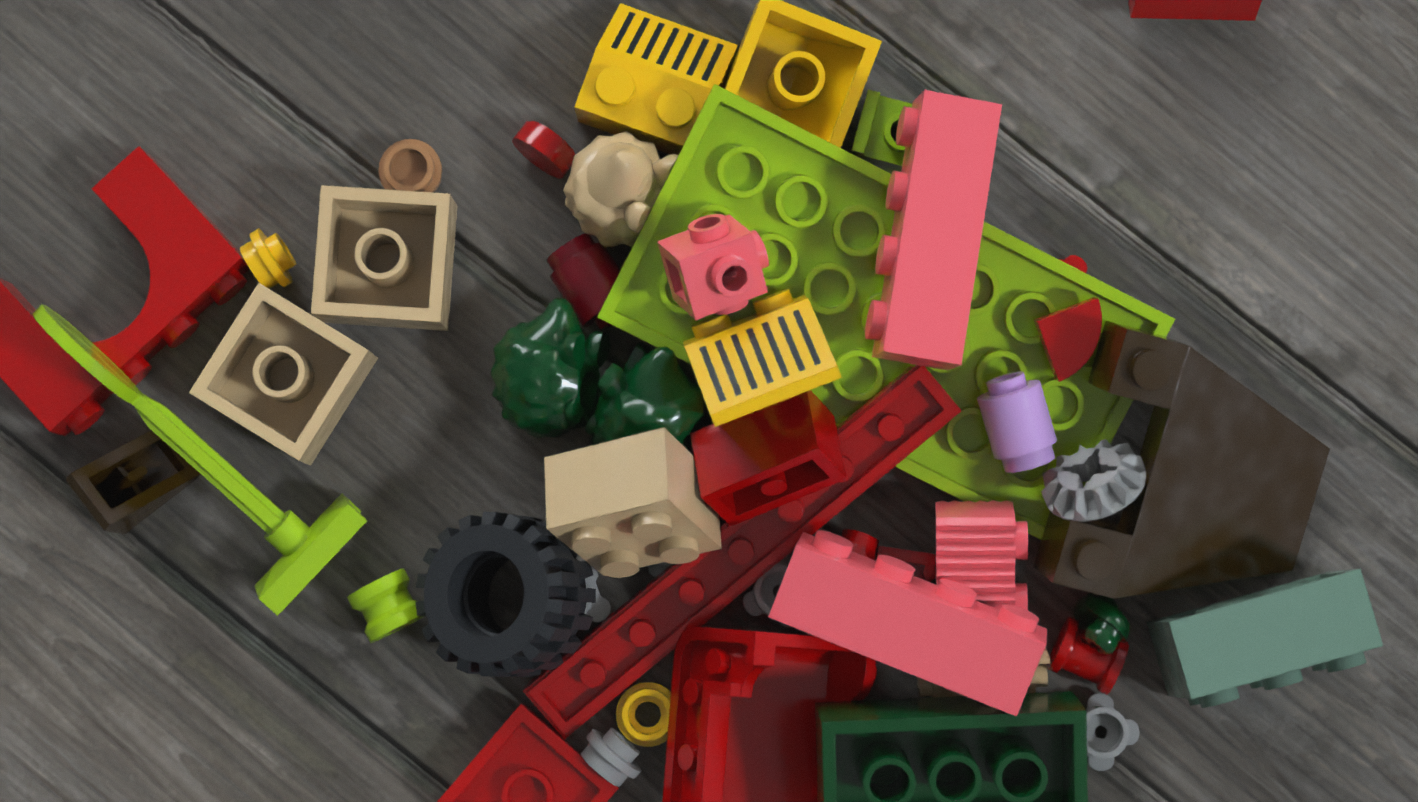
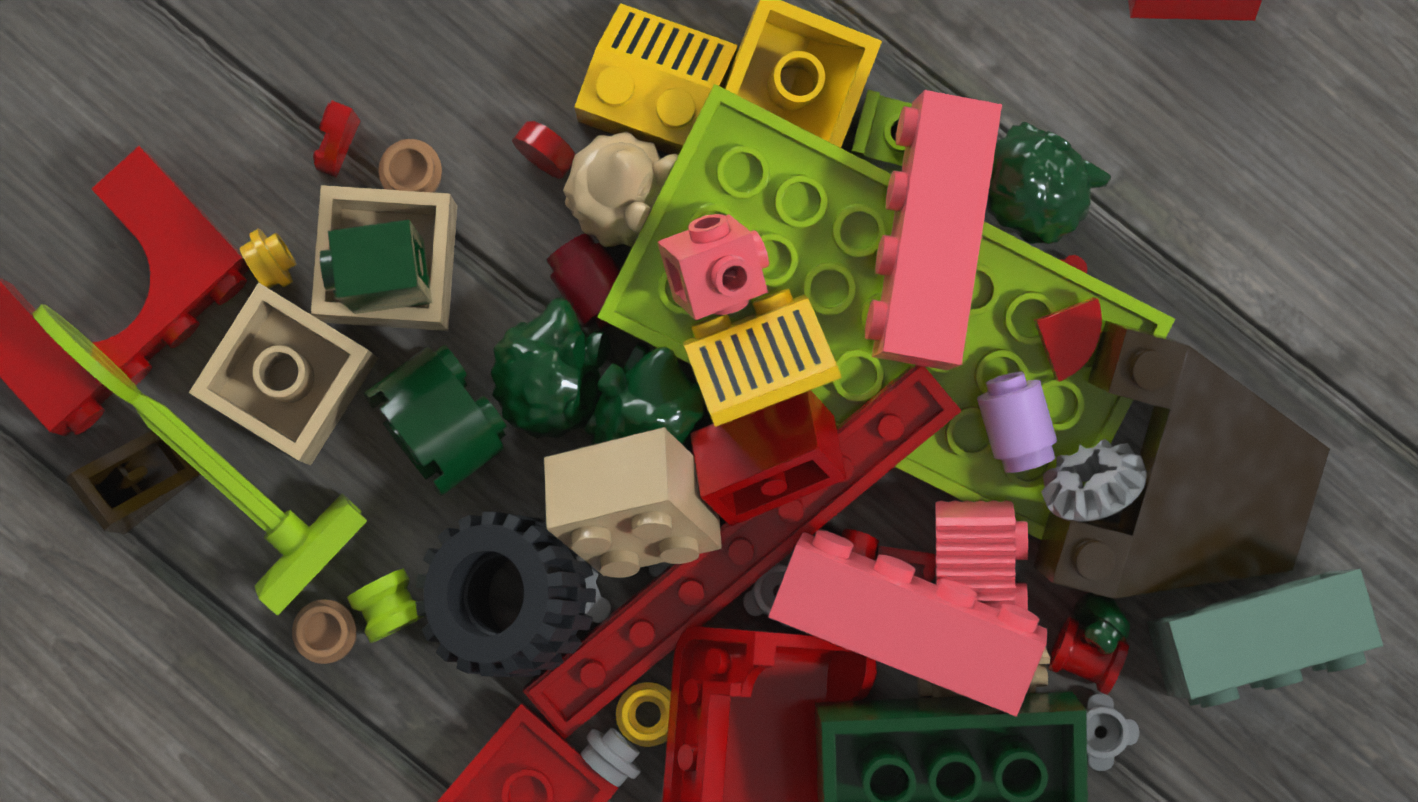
none -> medium nougat plate [292,600,357,664]
none -> red tile [313,100,361,178]
none -> dark green brick [320,220,432,314]
none -> dark green brick [364,345,507,496]
none -> dark green animal [986,122,1111,244]

